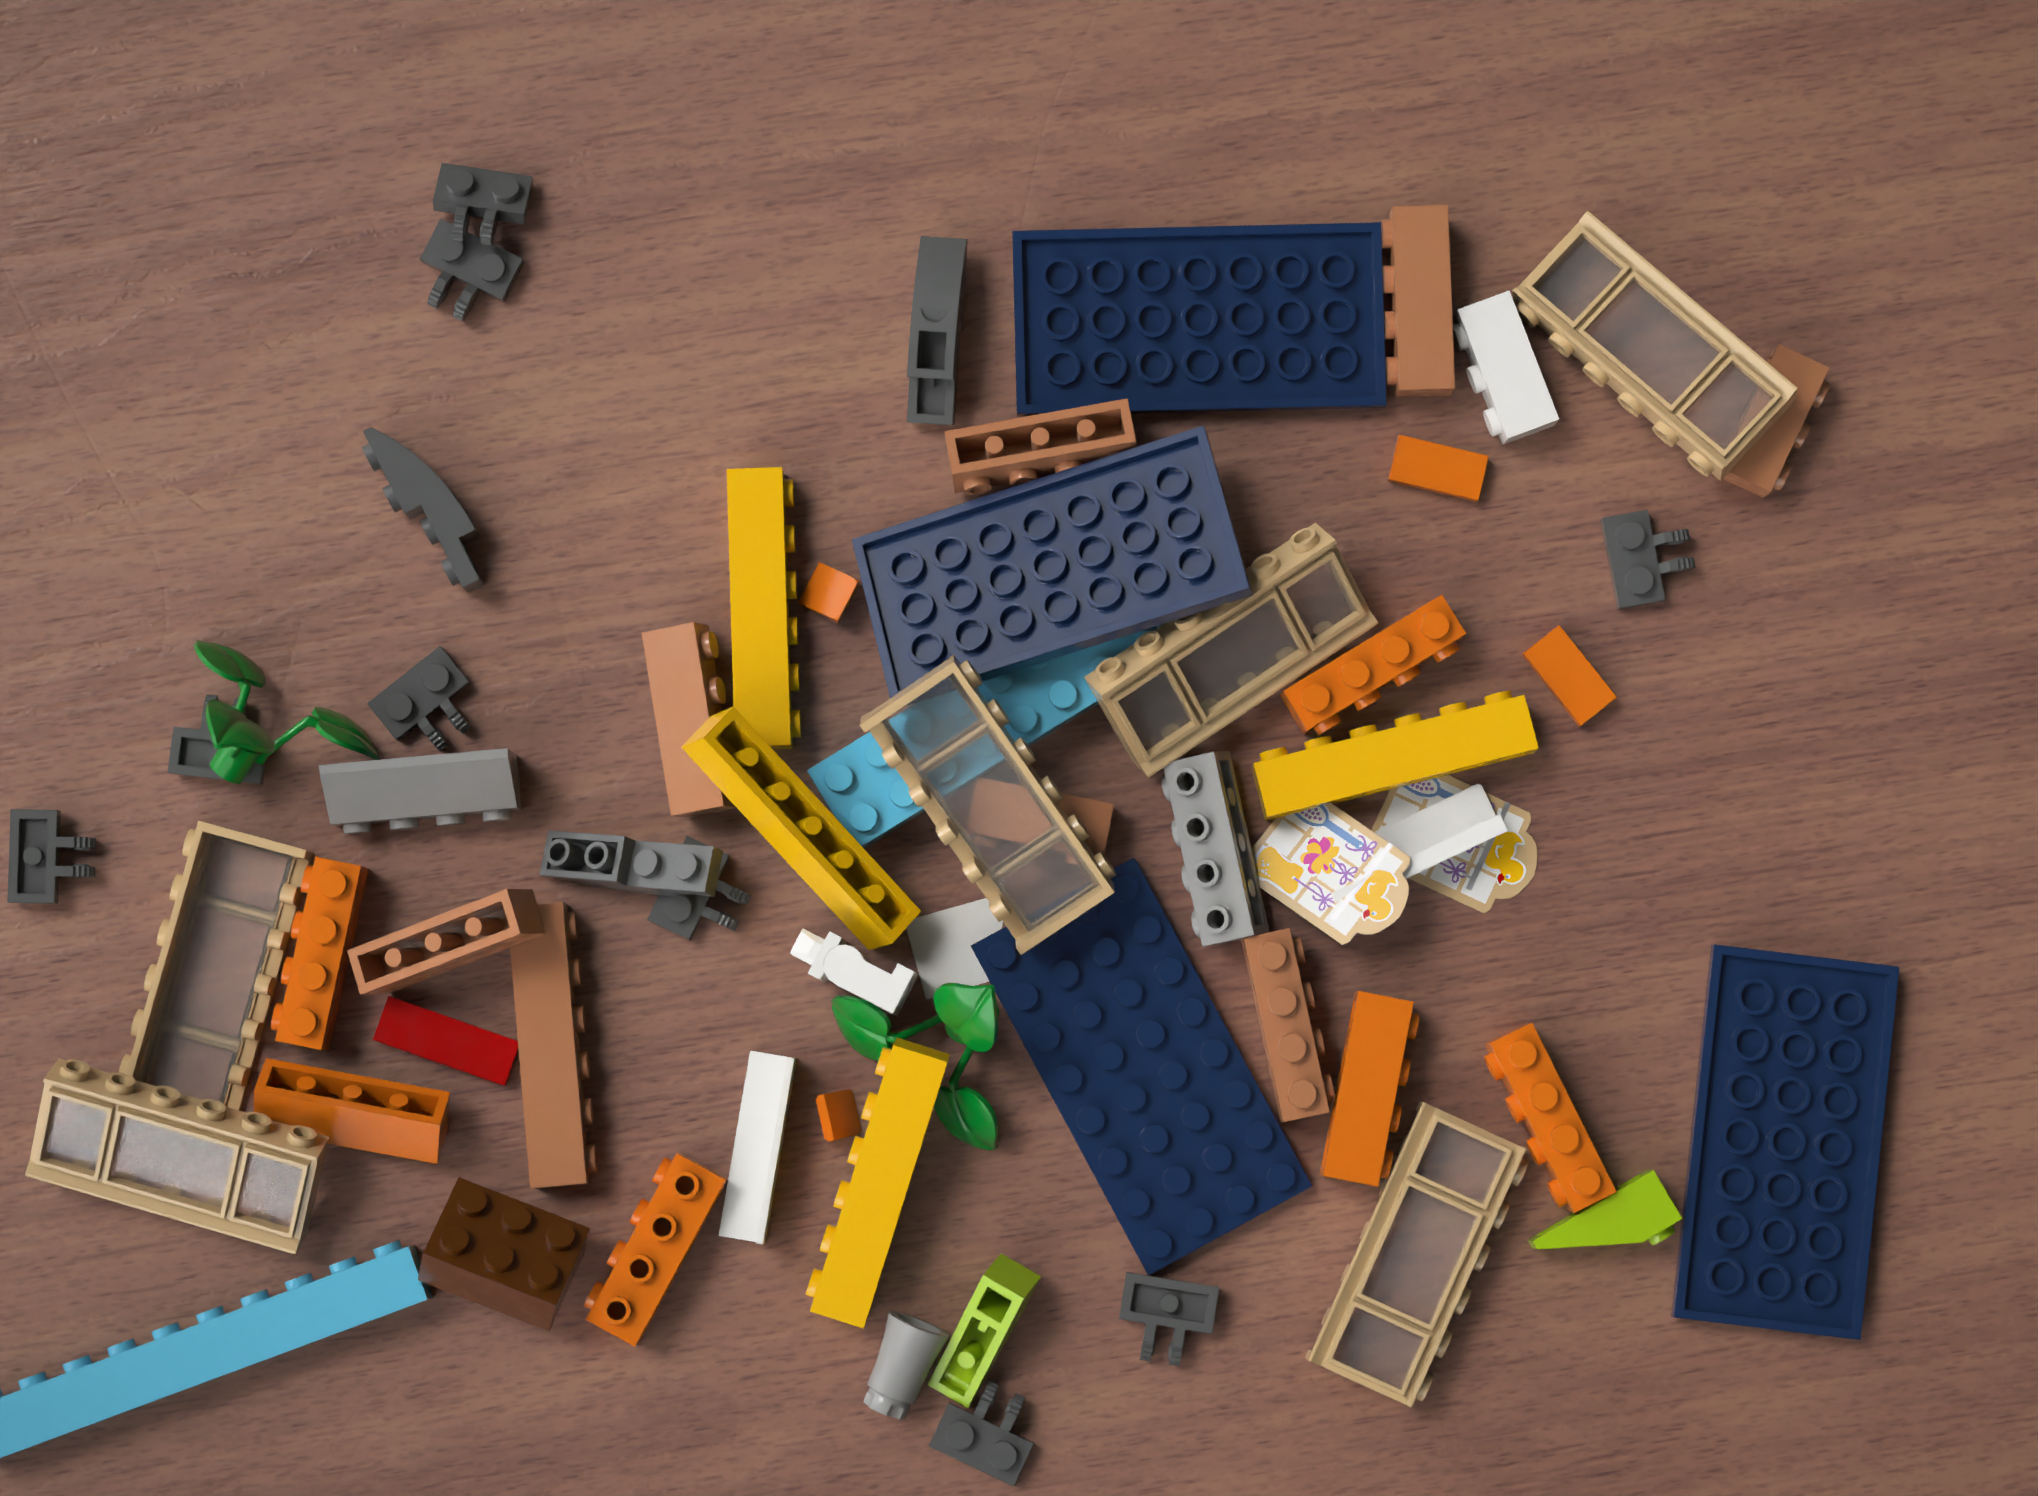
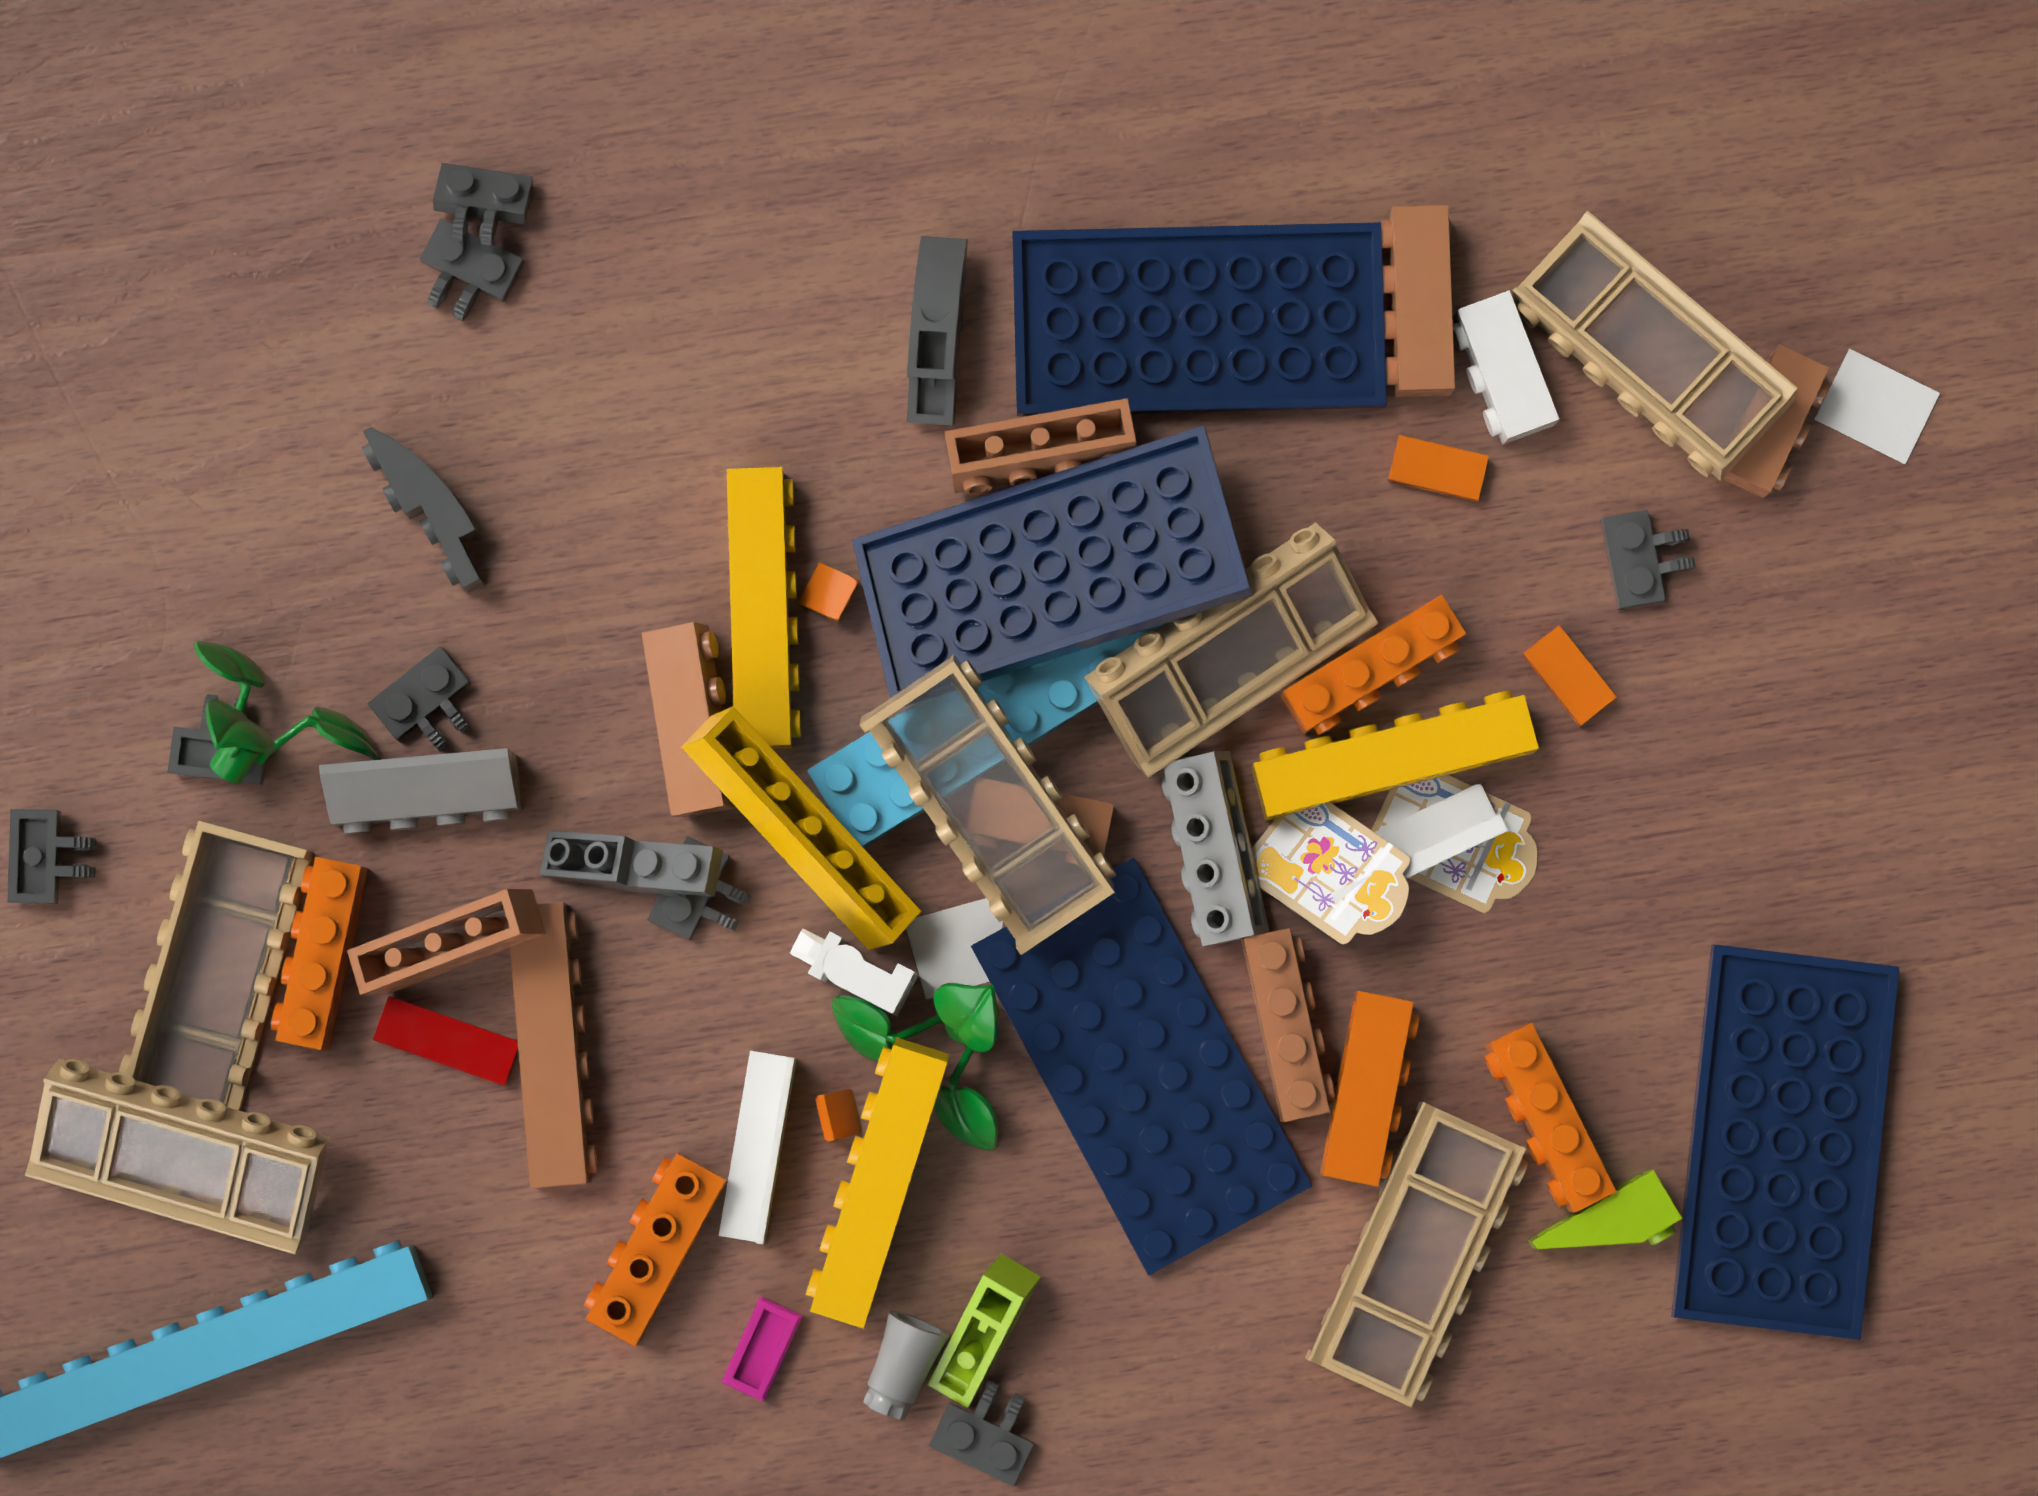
orange brick [253,1058,450,1164] -> none
reddish brown brick [418,1177,590,1332] -> none
dark grey hinge [1119,1272,1219,1366] -> none
none -> dark pink tile [721,1296,803,1402]
none -> white sticker [1814,348,1940,464]

